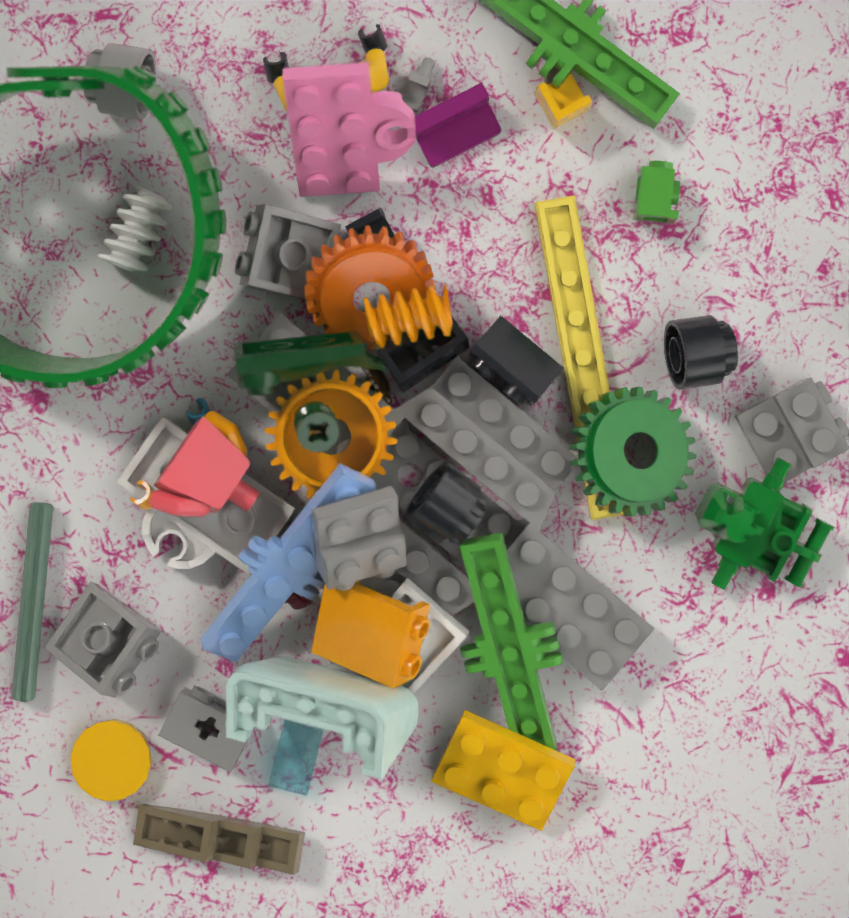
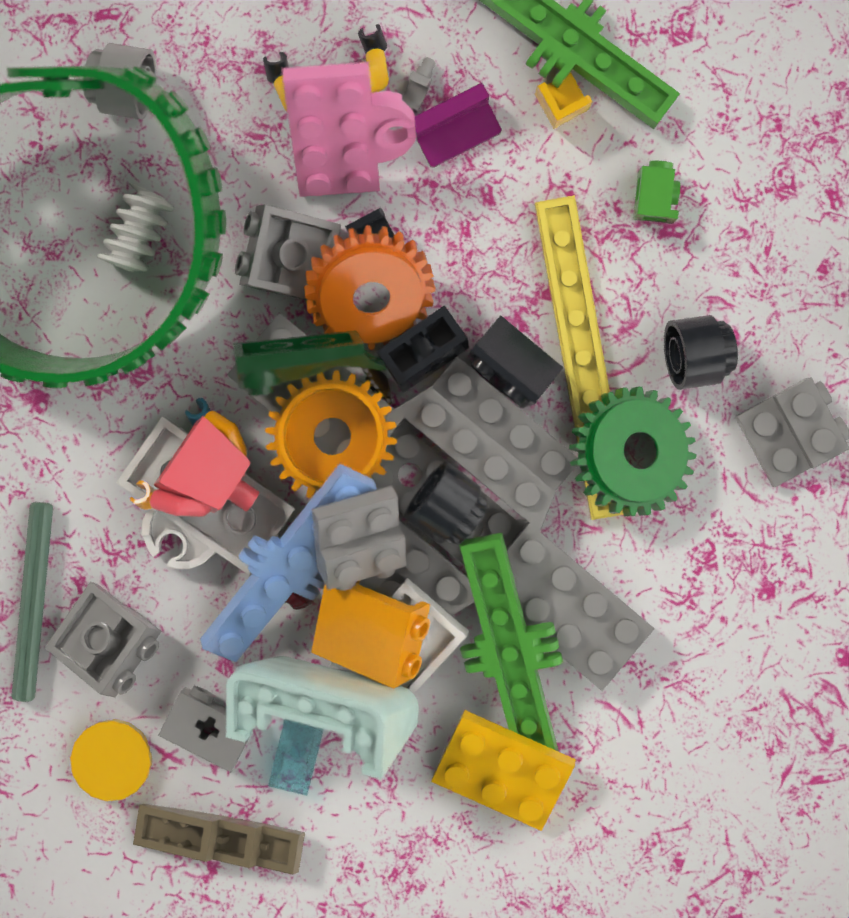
dark green wheel [293,401,339,452] -> none
light orange piece [364,283,453,348] -> none
green piece [695,457,835,590] -> none

